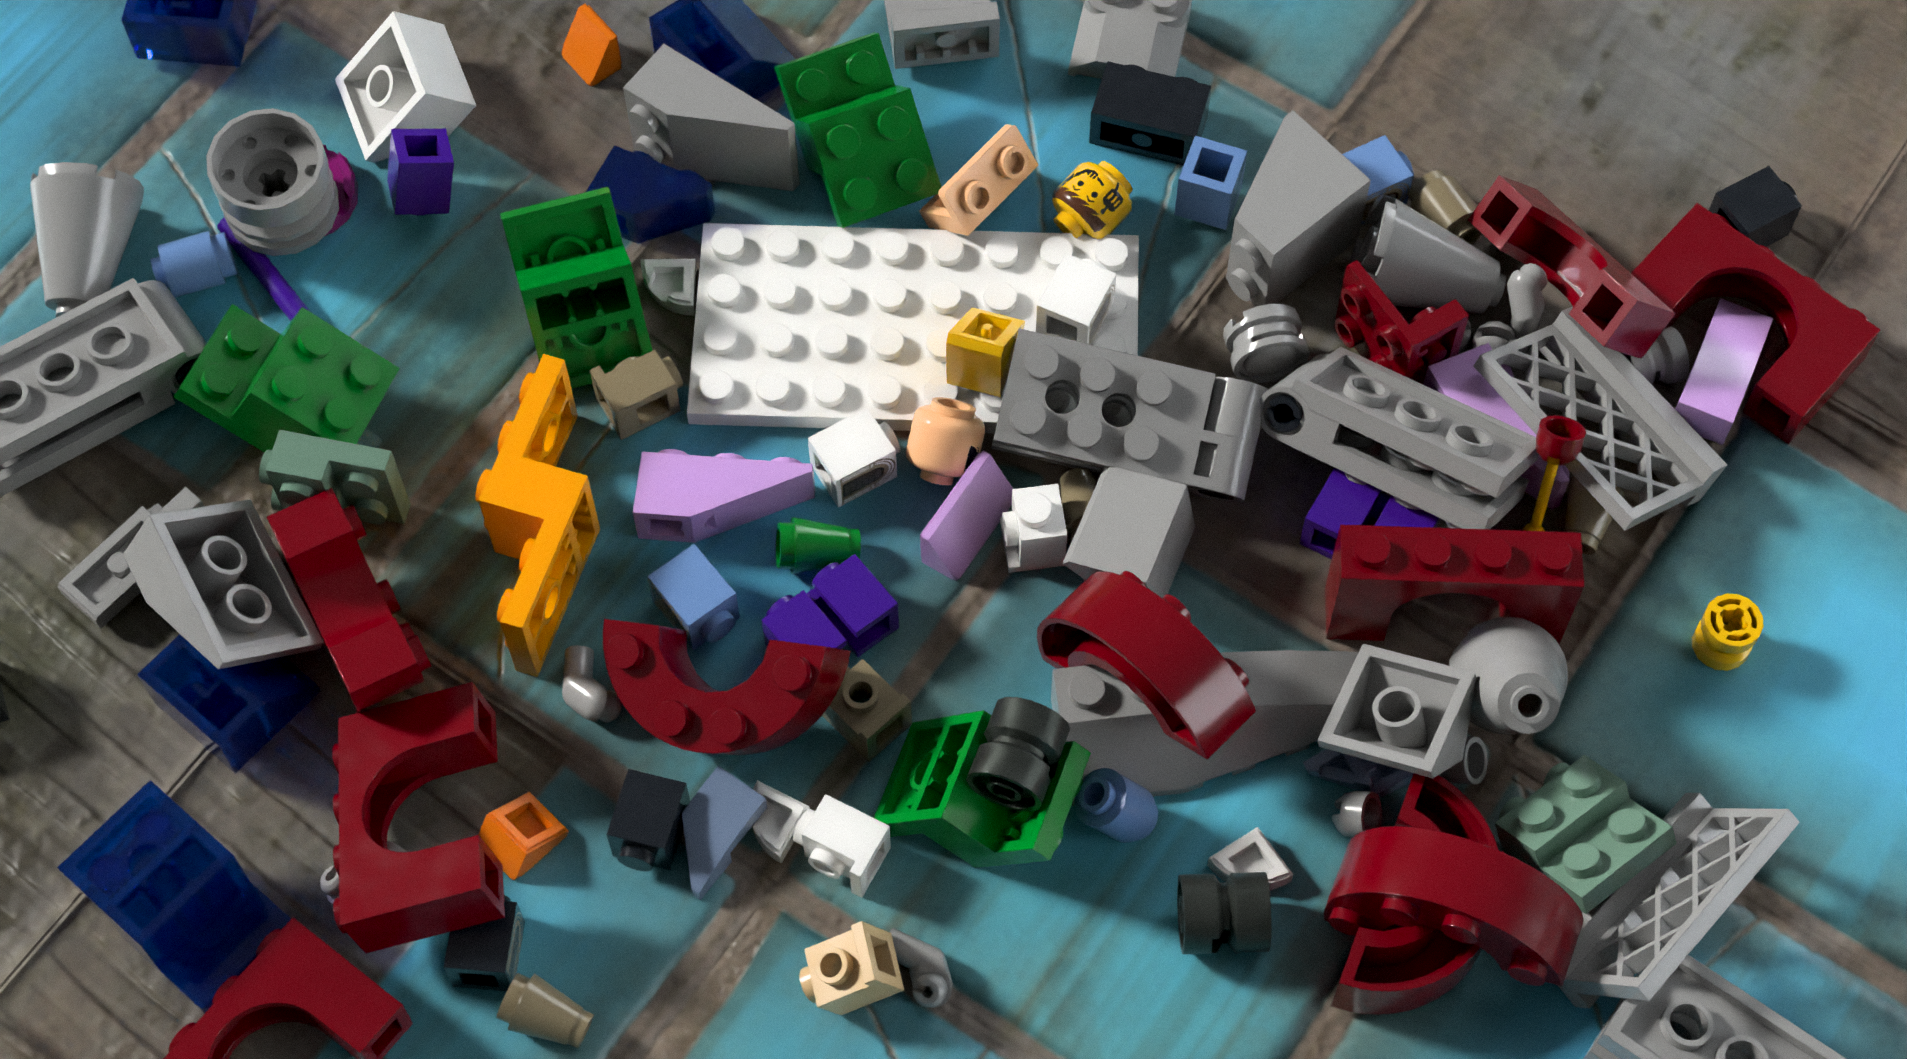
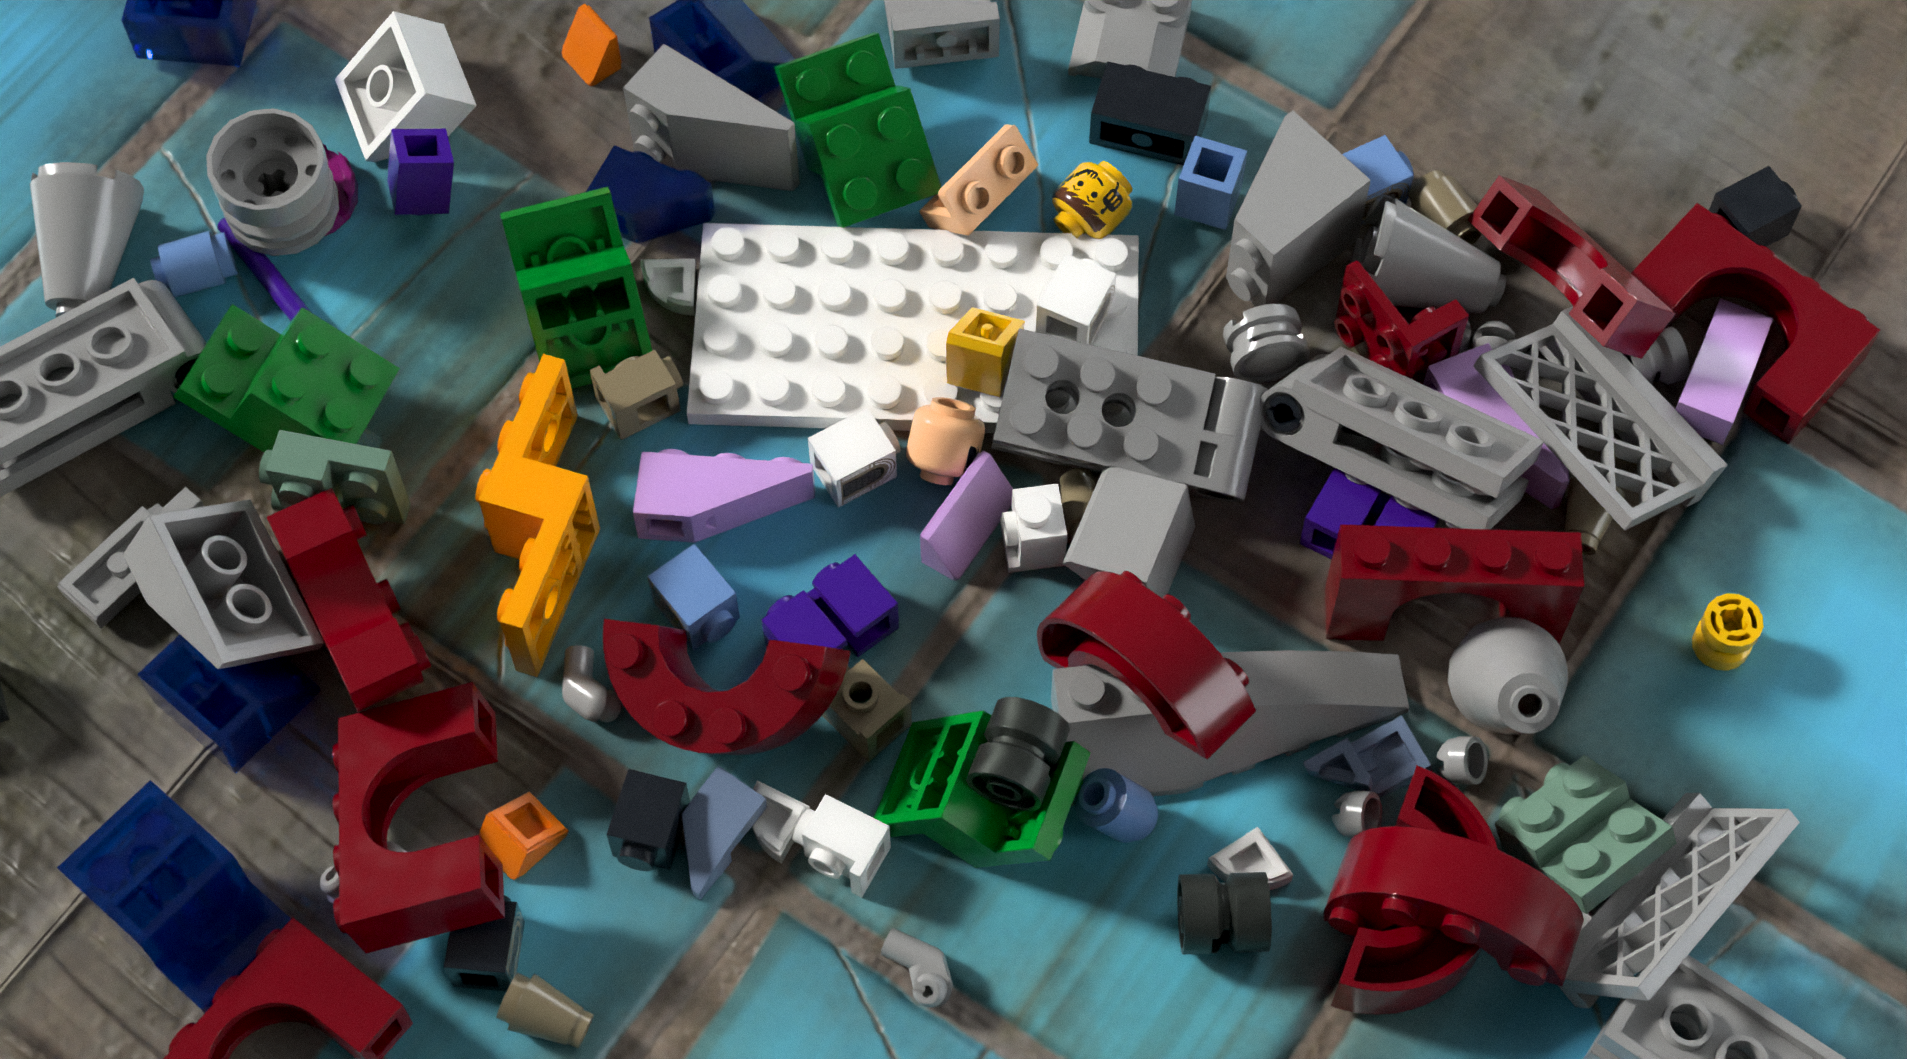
green cone [775,517,861,574] -> none
tan brick [799,921,905,1015] -> none
light grey slope [1317,644,1477,778] -> none
light grey arm [1507,263,1547,339] -> none
dark red hinge [1522,415,1586,531] -> none

